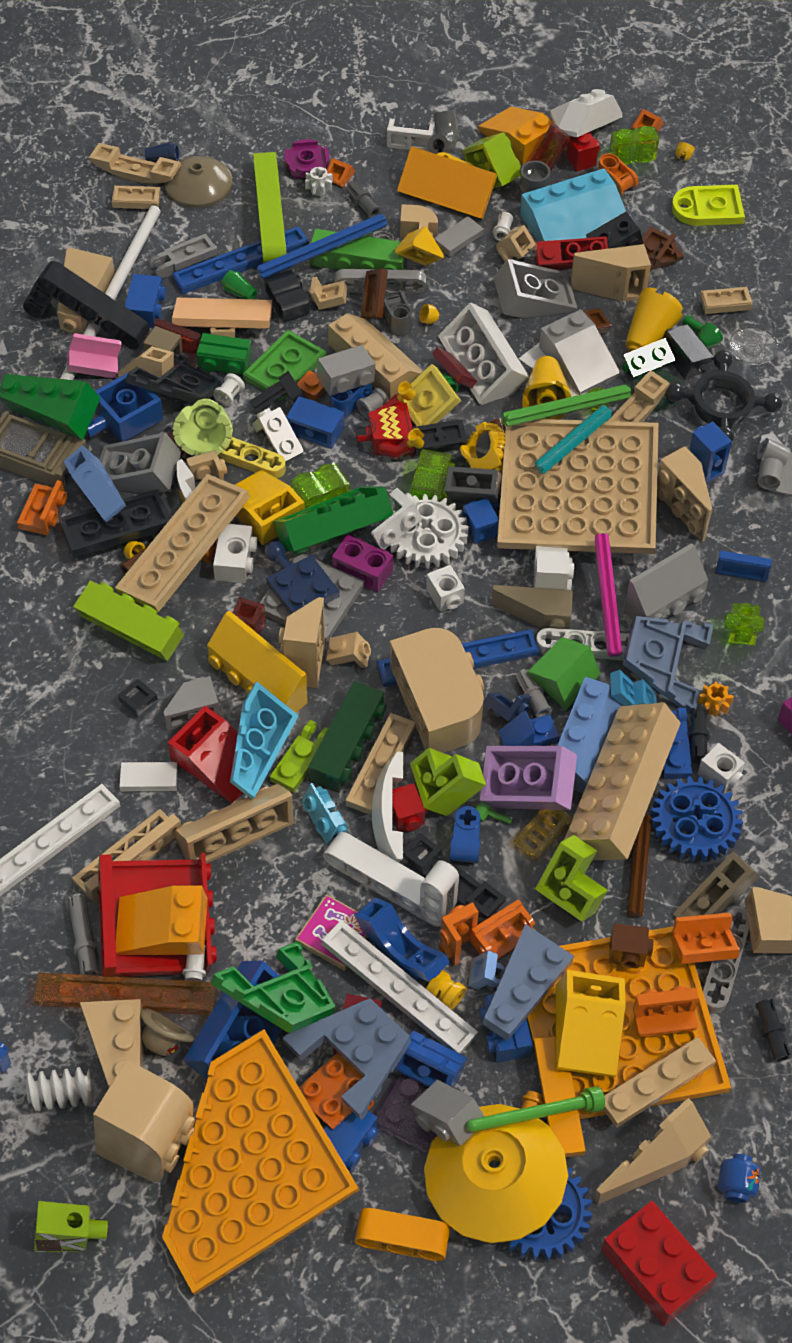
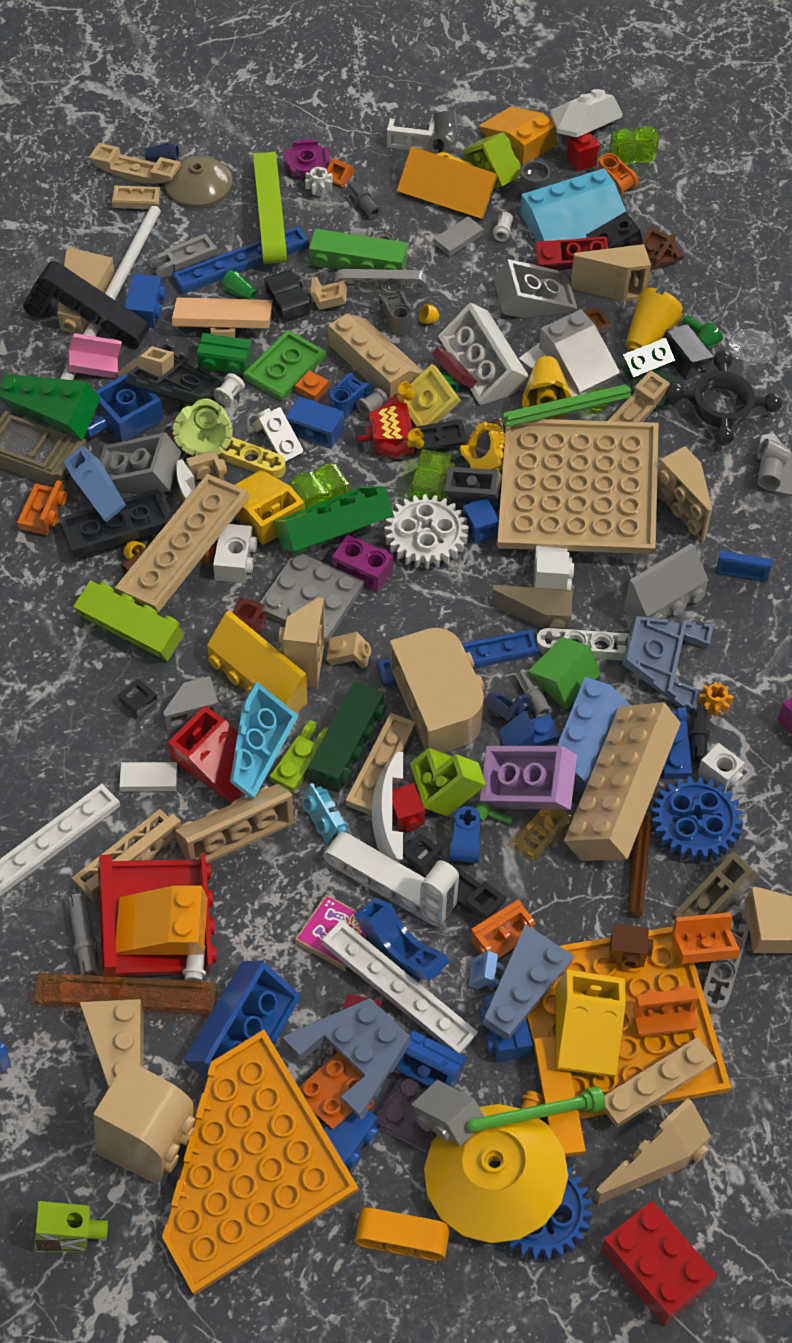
white piece [26,1067,92,1111] -> none
dark tan hat [141,1008,194,1056] -> none
dark tan panel [144,326,183,355] -> none
clear red tile [154,318,201,356] -> none
green wing [210,941,336,1034] -> none
black piece [249,371,307,413] -> none
blue axle [257,214,387,279] -> none
dark blue plate [265,541,340,615] -> none
light grey brick [317,345,376,396] -> none
reddish brown tile [361,268,388,320] -> none
white bracket [371,488,423,550] -> none
yellow slope [395,226,444,266] -> none
tan brick [400,204,438,238] -> none
white brick [426,565,465,612] -> none
yellow wheel [426,970,467,1010] -> none
orange bracket [438,902,479,966] -> none
tan piece [496,225,536,263] -> none
clear red tile [531,124,571,171] -> none
teal axle [535,405,611,474] -> none
lime brick [535,835,608,922] -> none
dark pink axle [595,533,622,657] -> none
dark azure slope [610,670,657,706] -> none
orange slope [631,109,664,139] -> none
neon yellow tile [672,185,745,226] -> none
yellow hinge [675,142,695,161] -> none
blue brick [689,422,732,483] -> none
tan plate [700,287,752,314] -> none
blue head [717,1154,761,1203] -> none
clear neon green brick [725,603,764,645] -> none
black pin [755,999,792,1062] -> none

